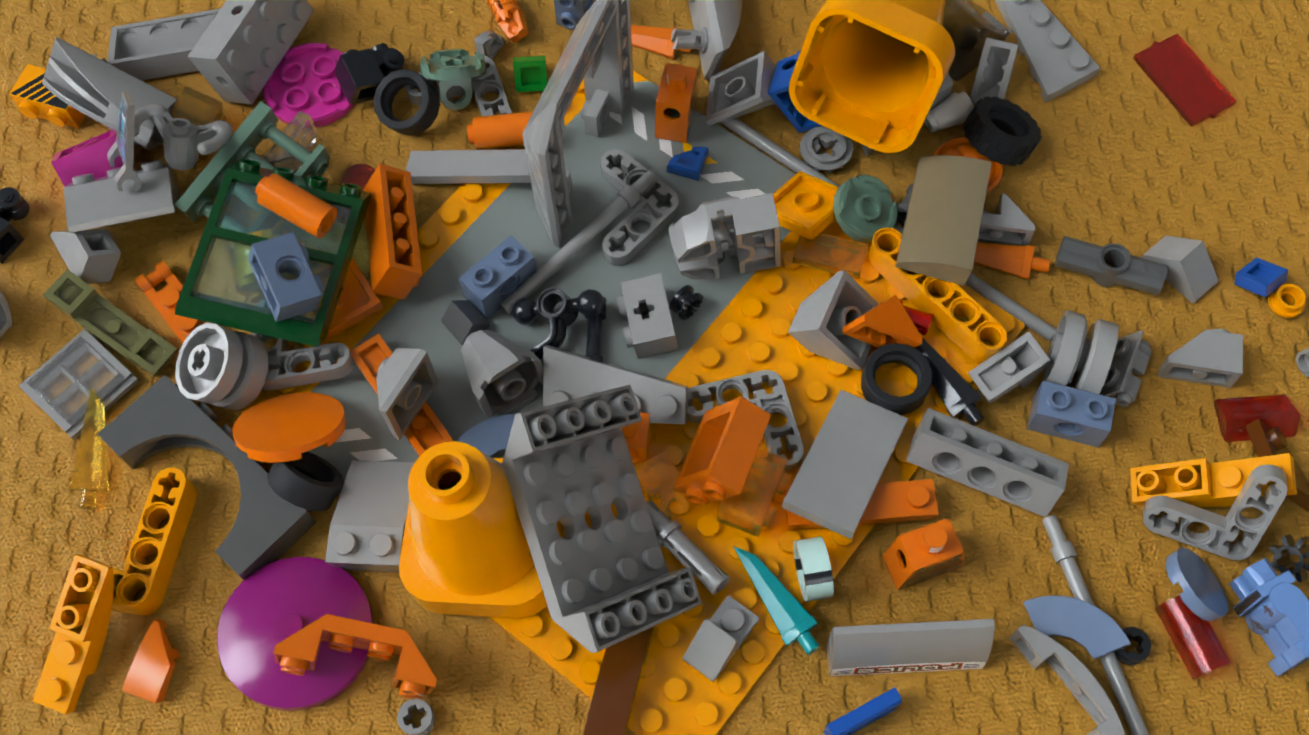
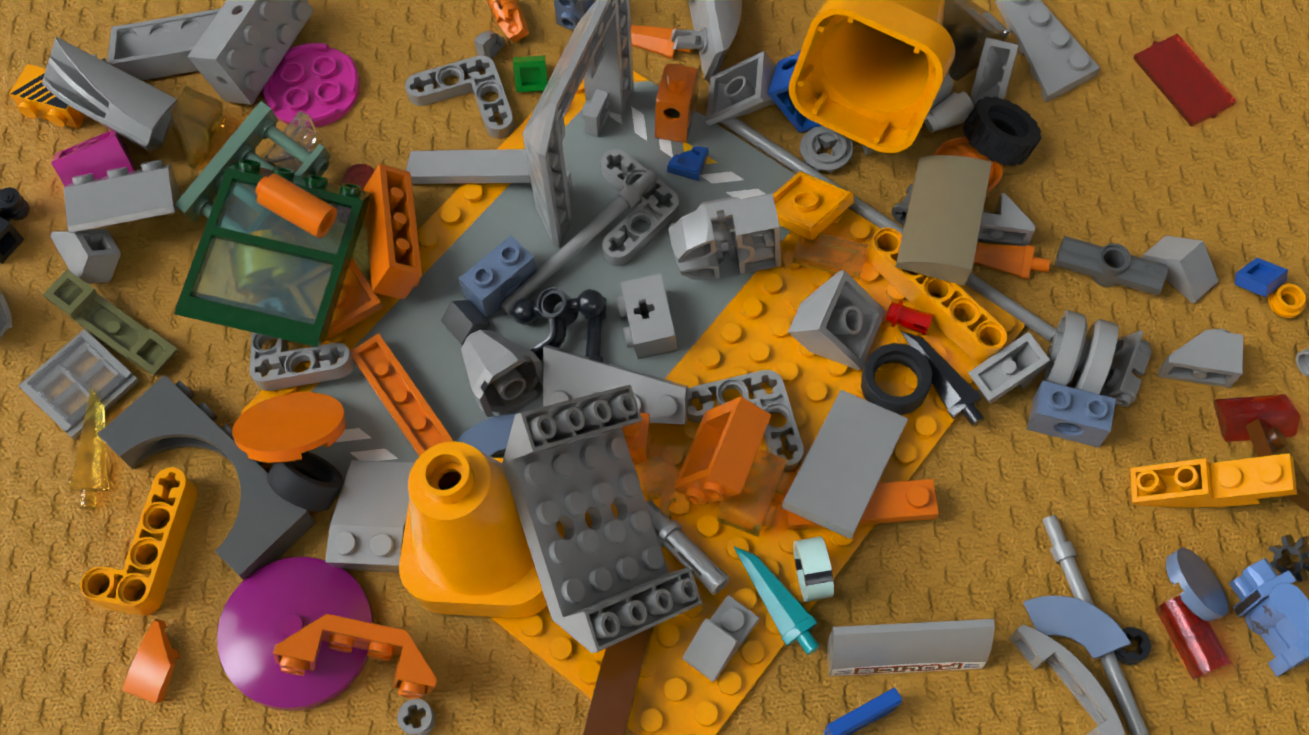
light orange slope [32,554,114,715] -> none
light grey flag [107,91,141,191] -> none
light grey piece [134,104,233,170] -> none
orange plate [134,261,210,343] -> none
light grey wheel [176,323,268,411] -> none
sand blue brick [248,232,324,322] -> none
black brick [334,43,405,105] -> none
black tyre [374,69,440,135] -> none
light grey slope [376,348,439,441] -> none
sand green tile [420,49,486,110] -> none
orange brick [467,111,533,150] -> none
black bush [669,285,704,320] -> none
sand green tile [833,174,898,243] -> none
orange slope [842,294,922,348] -> none
orange torso [882,519,965,591] -> none
light grey brick [906,408,1069,517] -> none
light grey beam [1143,464,1288,560] -> none

